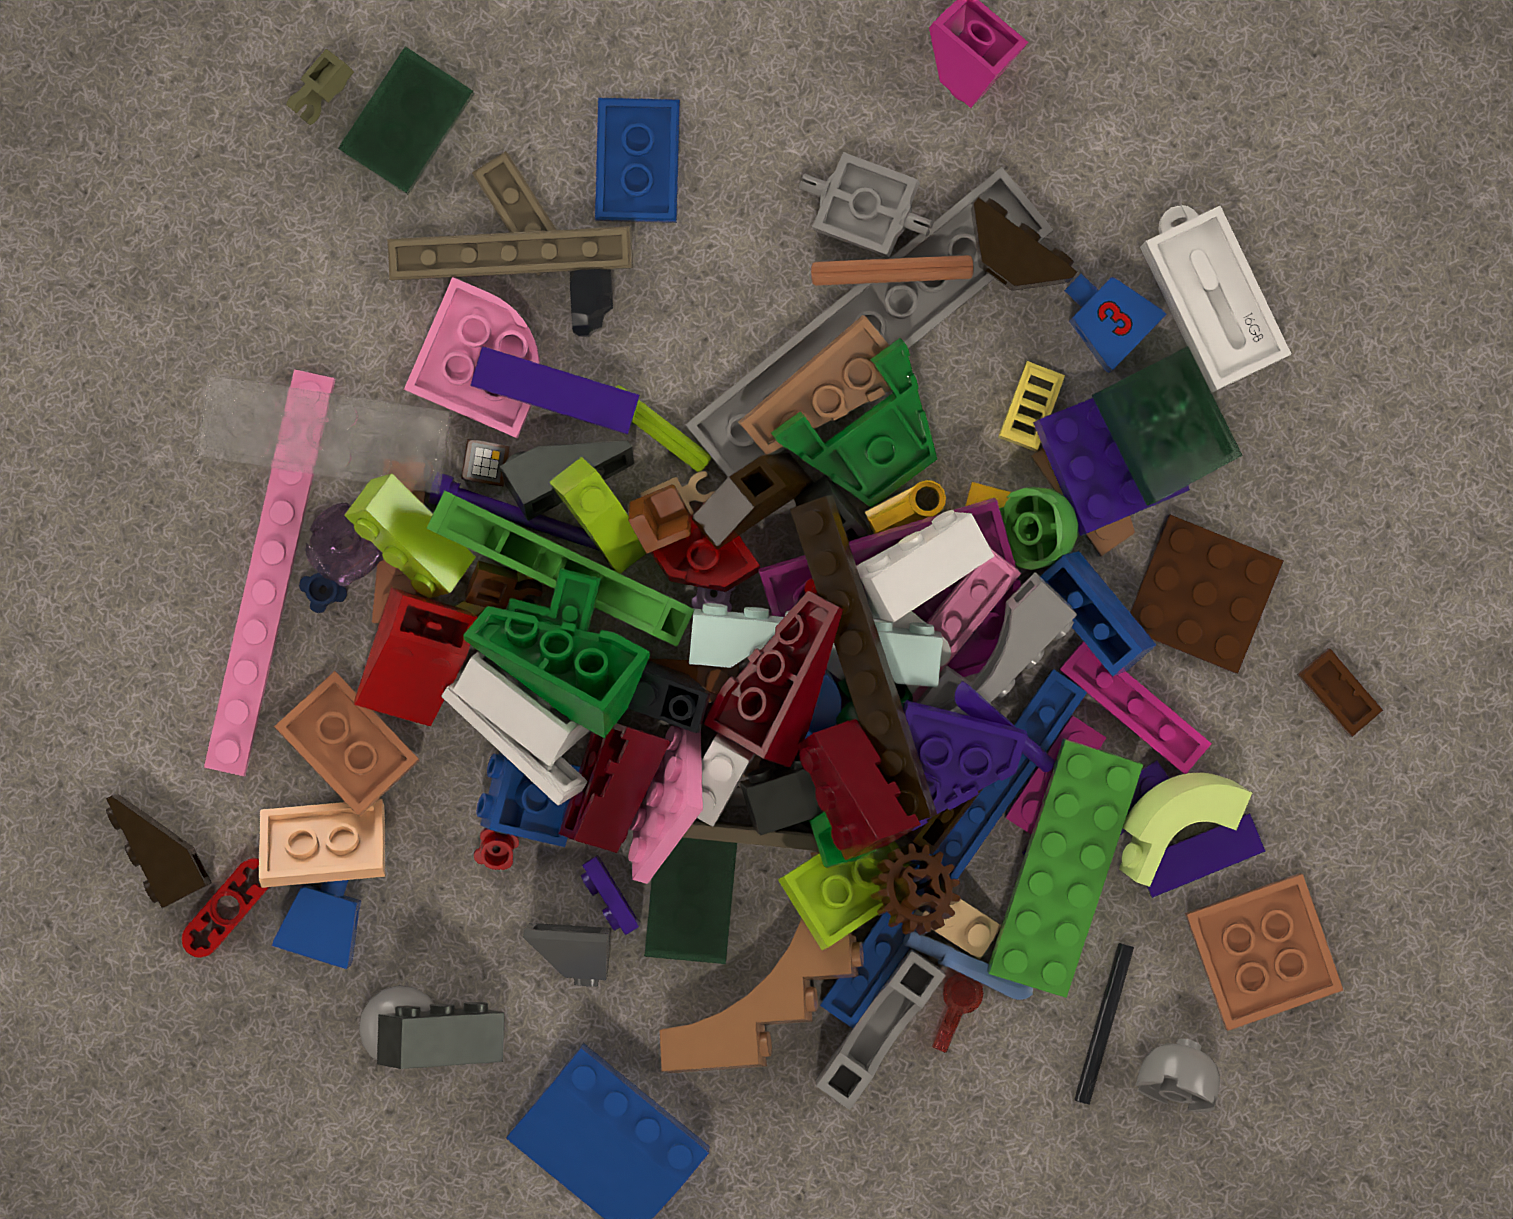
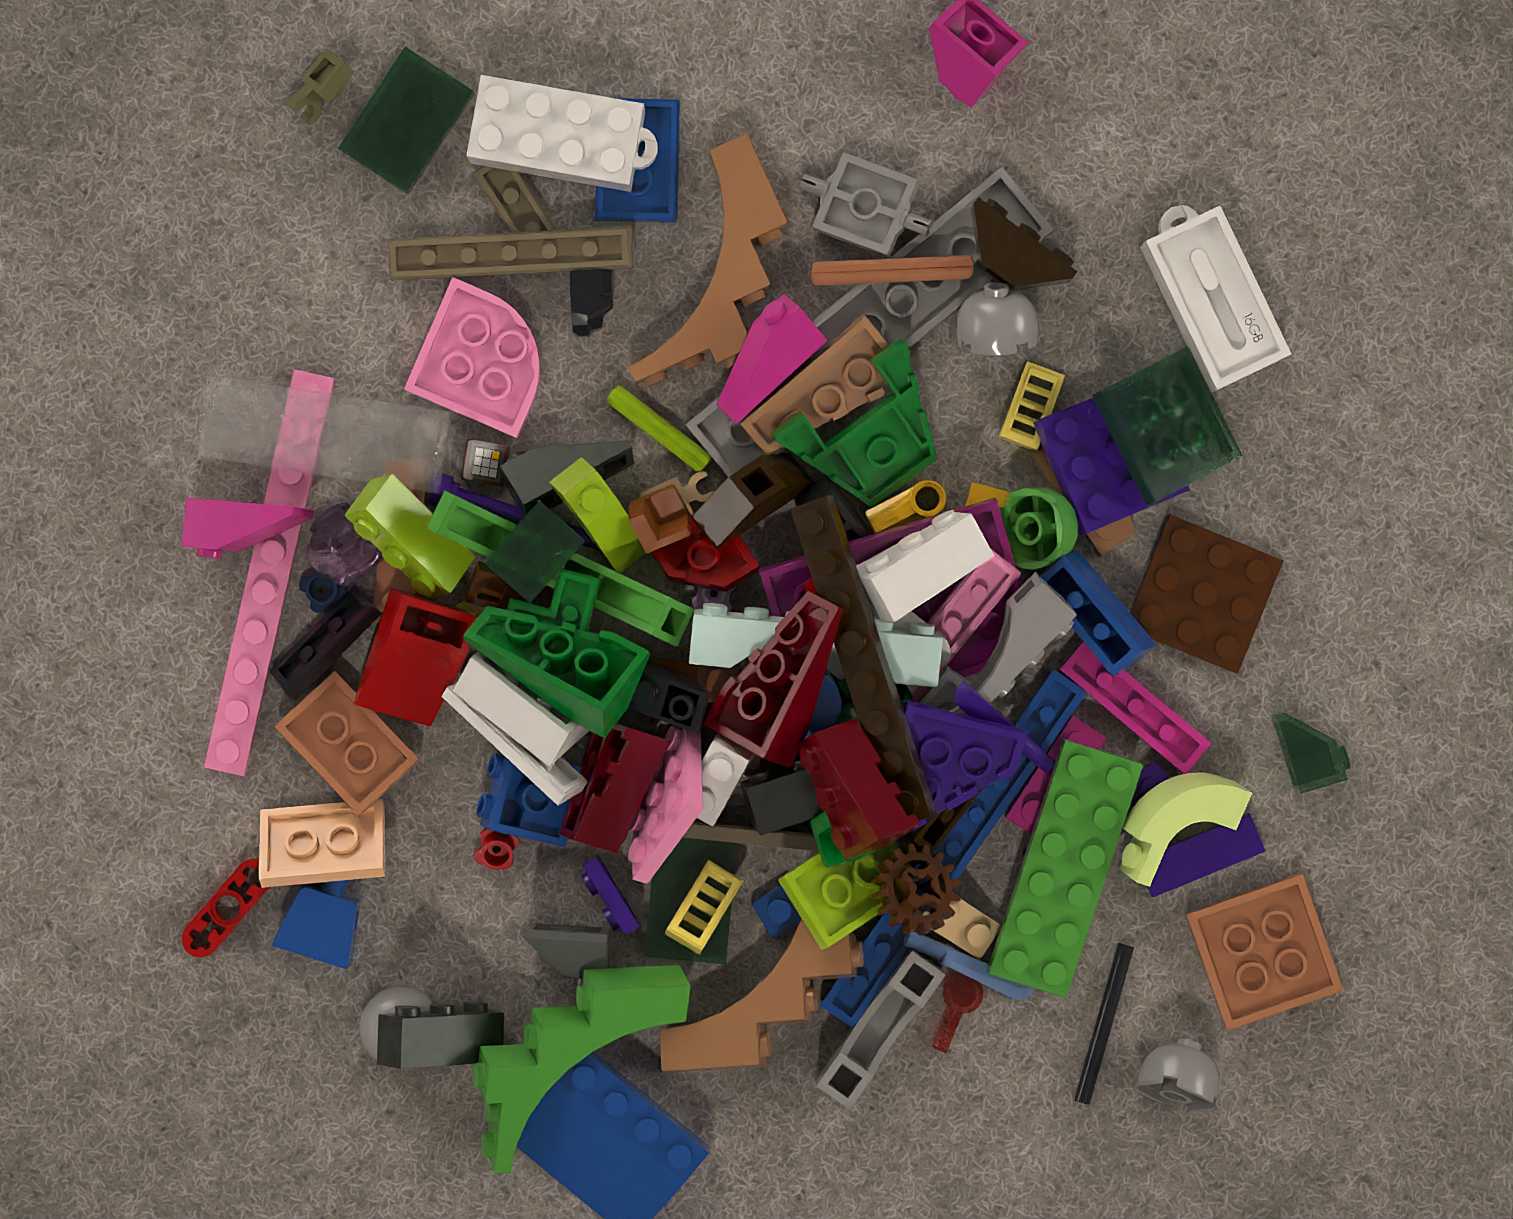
dark brown slope [106,794,212,908] -> none
dark purple tile [470,346,640,435] -> none
blue torso [1064,273,1167,373] -> none
reddish brown plate [1297,648,1383,737] -> none
none -> dark pink slope [181,497,314,559]
none -> black plate [269,585,382,700]
none -> white piece [466,75,658,192]
none -> bright green arch [472,965,691,1174]
none -> clear green plate [483,500,585,603]
none -> medium nougat arch [628,133,788,388]
none -> light yellow slope [665,859,744,955]
none -> dark pink slope [716,294,827,424]
none -> blue plate [751,885,802,939]
none -> light grey cylinder [956,282,1038,356]
none -> clear green slope [1271,712,1350,794]

